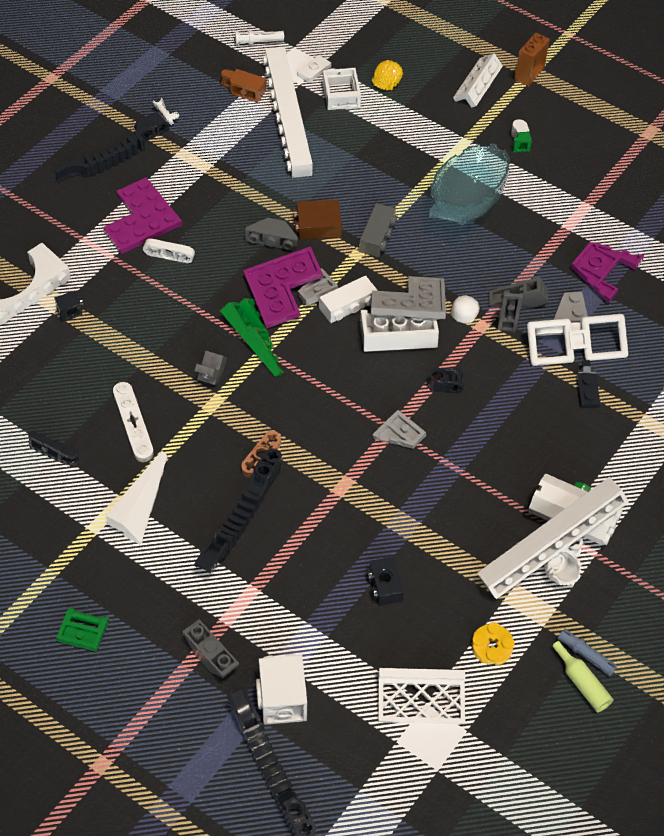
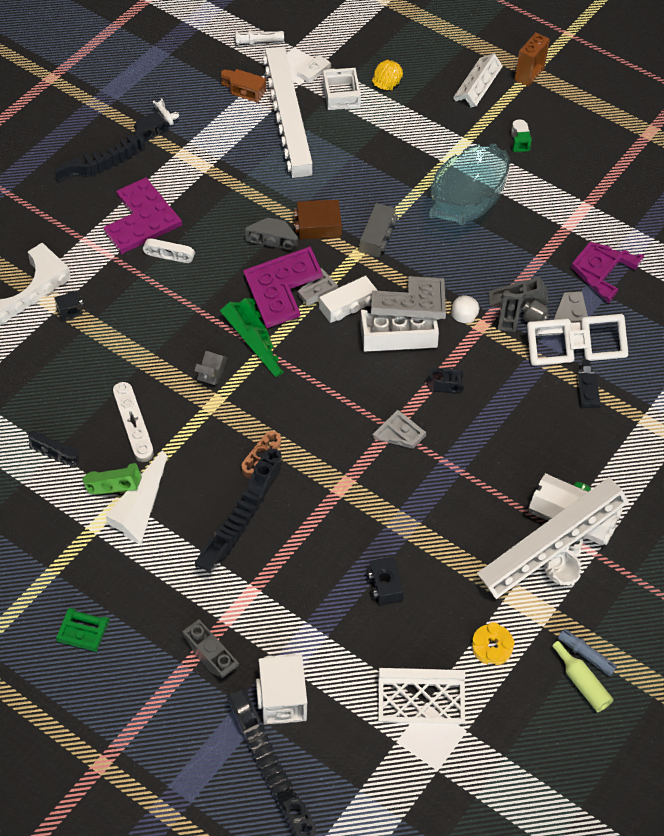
none -> bright green leg [82,463,142,494]
none -> dark grey head [522,300,550,322]

